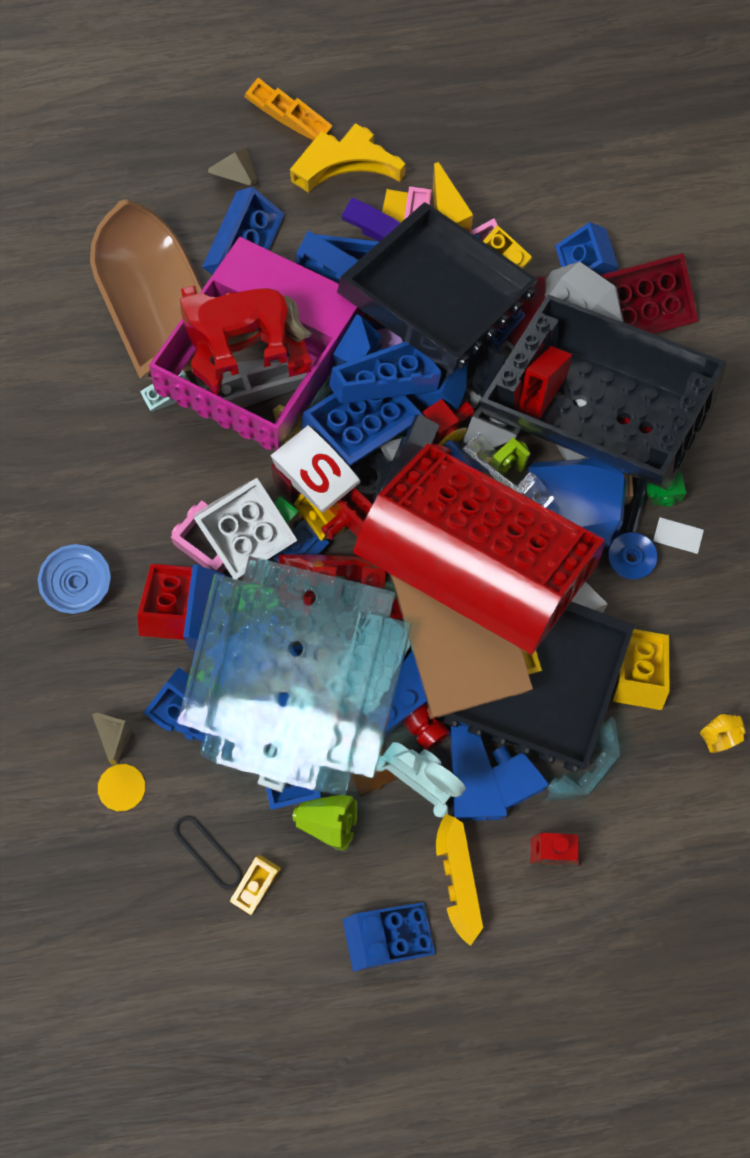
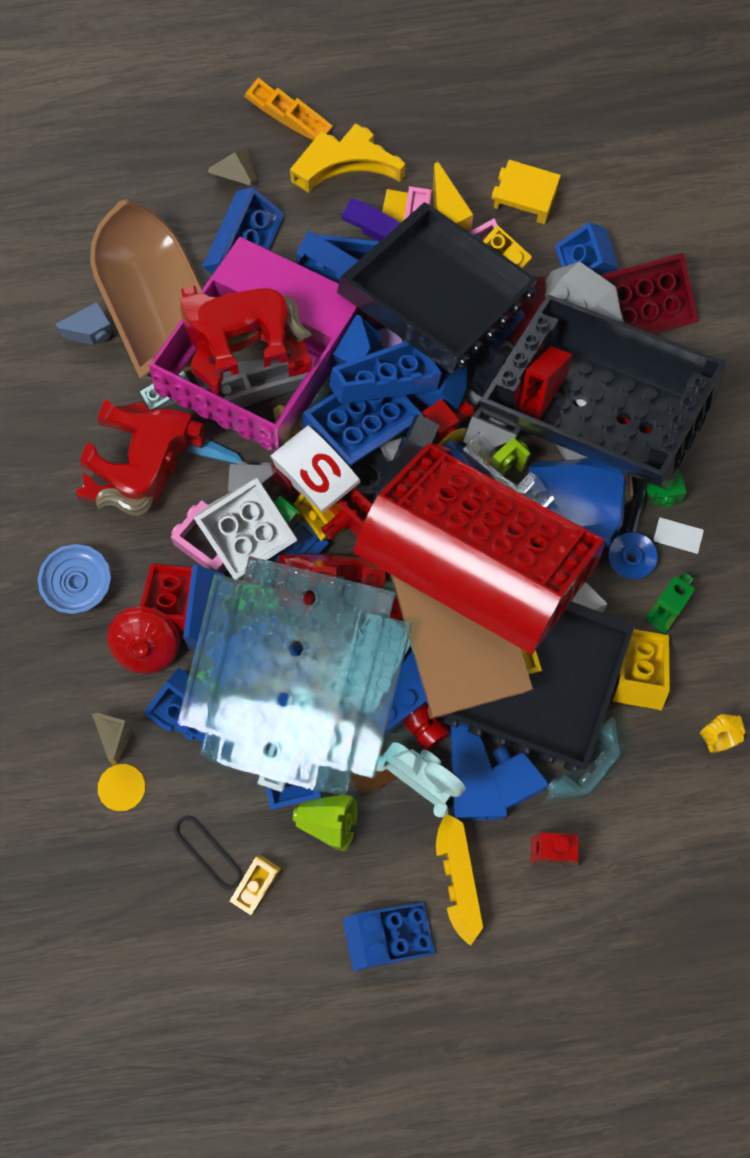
none -> sand blue slope [56,302,114,345]
none -> red piece [75,399,206,516]
none -> red hat [107,606,180,674]
none -> dark azure bar [186,439,243,464]
none -> light grey slope [228,462,274,493]
none -> yellow panel [491,160,561,224]
none -> green torso [645,573,695,634]

